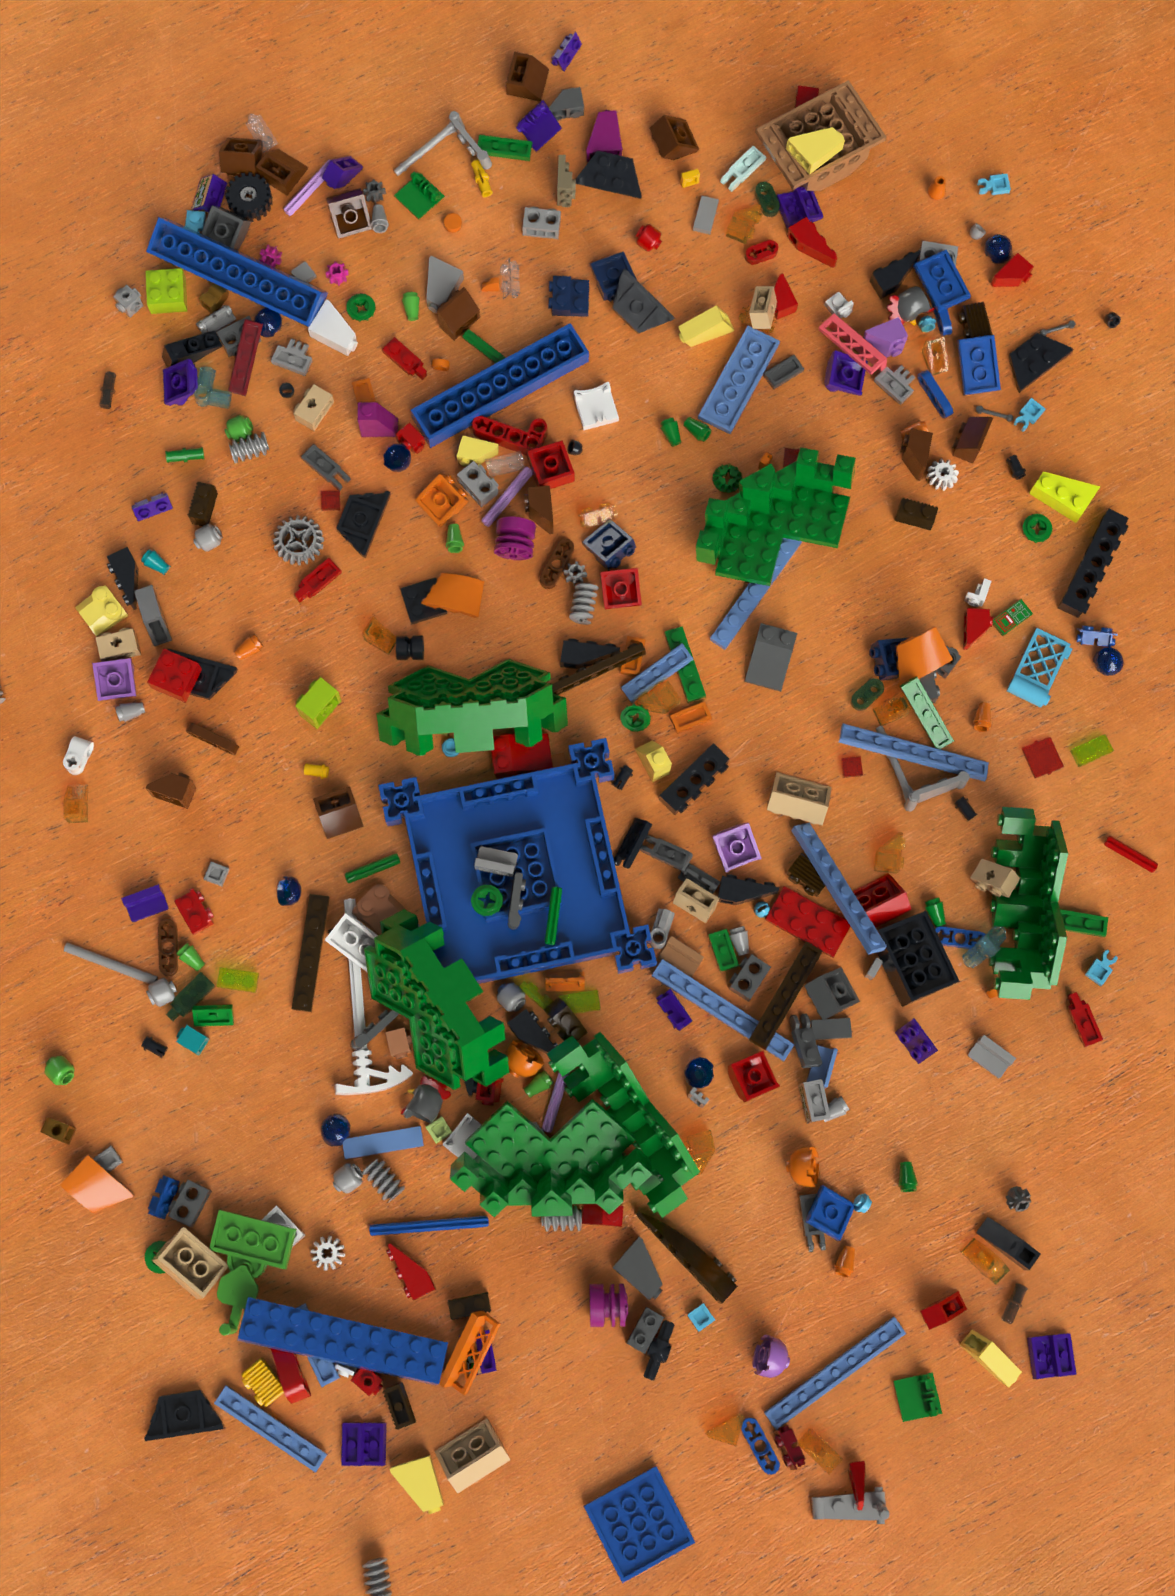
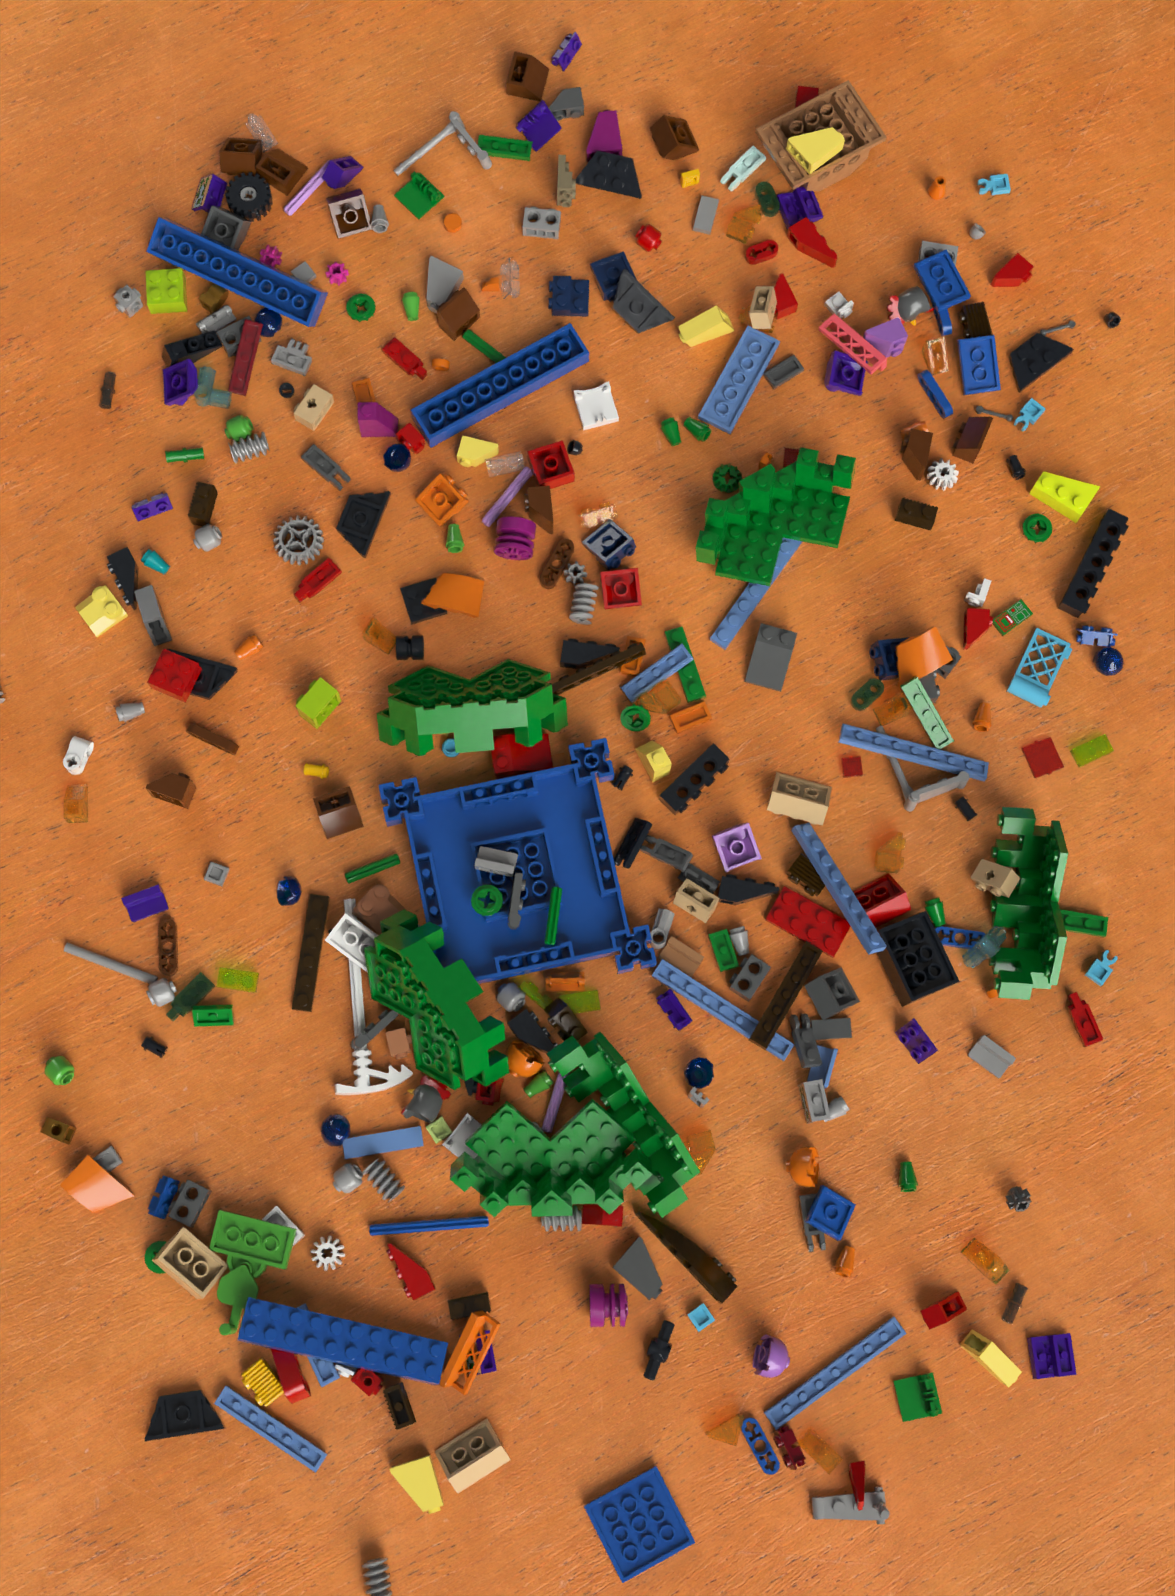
medium lavender slope [92,658,136,701] -> none
tan brick [95,628,141,662] -> none
red bracket [174,888,214,935] -> none
bright green cone [176,943,206,971] -> none
teal brick [176,1025,210,1056] -> none
medium azure plate [185,210,206,233] -> none
white slope [308,299,358,356] -> none
clear red tile [321,491,340,511] -> none
dark purple slope [341,1423,387,1466] -> none
dark grey gear [363,179,386,204] -> none
light grey brick [457,461,498,508] -> none
yellow pin [471,160,493,197] -> none
red beam [472,416,547,456] -> none
dark grey brick [627,1307,664,1354] -> none
red slope [728,1050,780,1102] -> none
medium azure hinge [754,901,770,918] -> none
medium azure plate [853,1193,872,1213] -> none
light grey tile [865,958,883,980] -> none
black slope [870,250,921,299] -> none
light grey hinge [874,365,915,405] -> none
medium azure plate [918,316,936,332] -> none
black slope [976,1217,1041,1270] -> none
clear blue hair [984,234,1012,264] -> none
red axle [1104,836,1158,873] -> none

